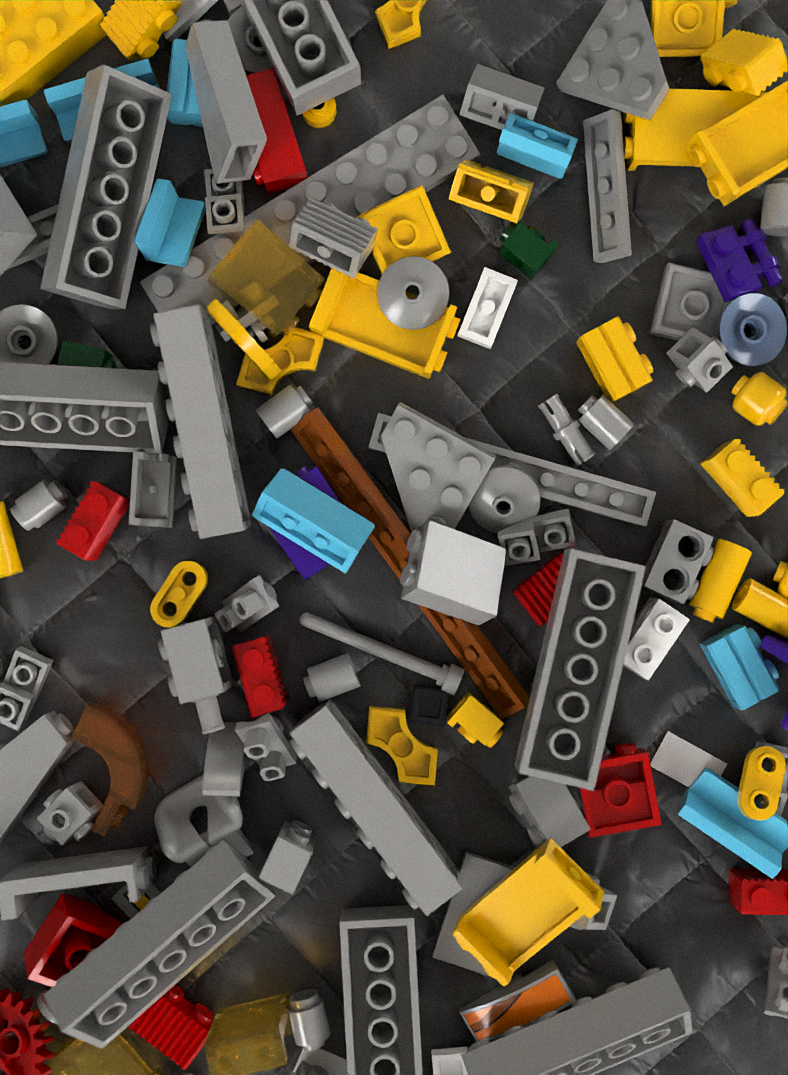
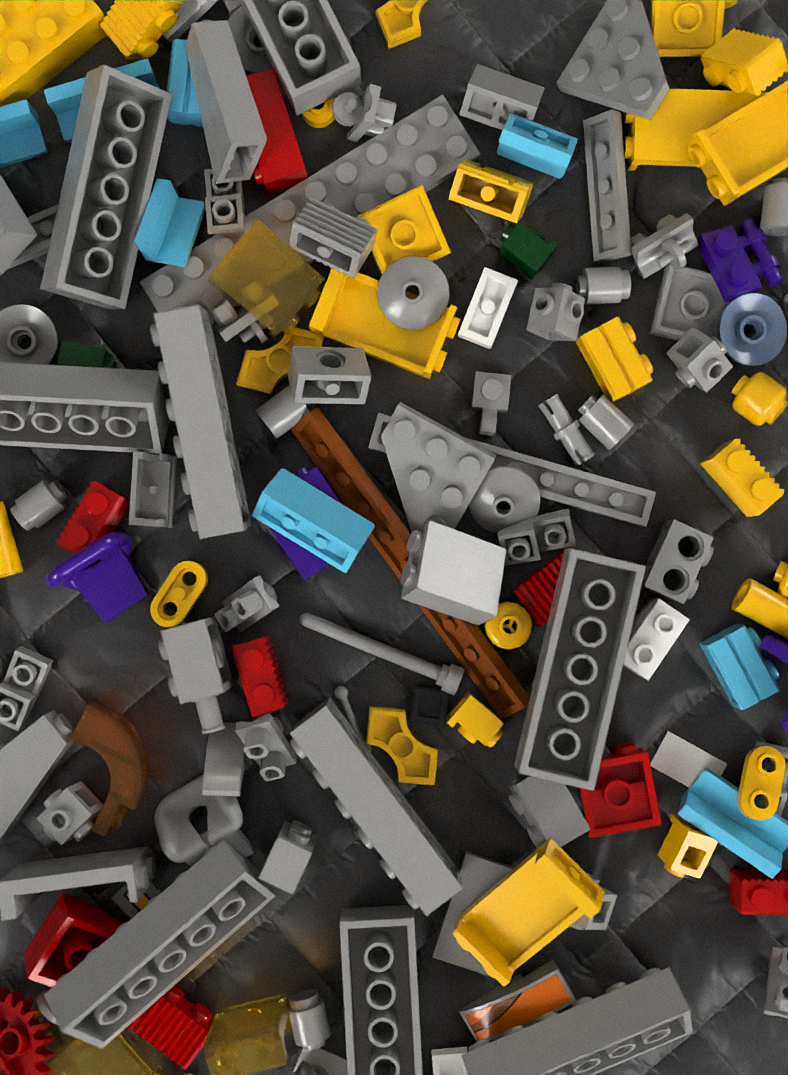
yellow tile [206,299,281,380] -> none
light grey brick [303,653,361,702] -> none
yellow brick [689,539,752,623] -> none
none -> dark purple piece [45,531,149,623]
none -> light grey brick [287,346,372,404]
none -> light grey hips [332,84,397,142]
none -> light grey hinge [334,686,371,751]
none -> light grey plate [471,371,511,436]
none -> yellow head [483,601,533,650]
none -> light grey brick [526,283,585,341]
none -> light grey brick [576,266,631,305]
none -> light grey hips [631,213,698,279]
none -> yellow brick [657,814,718,879]

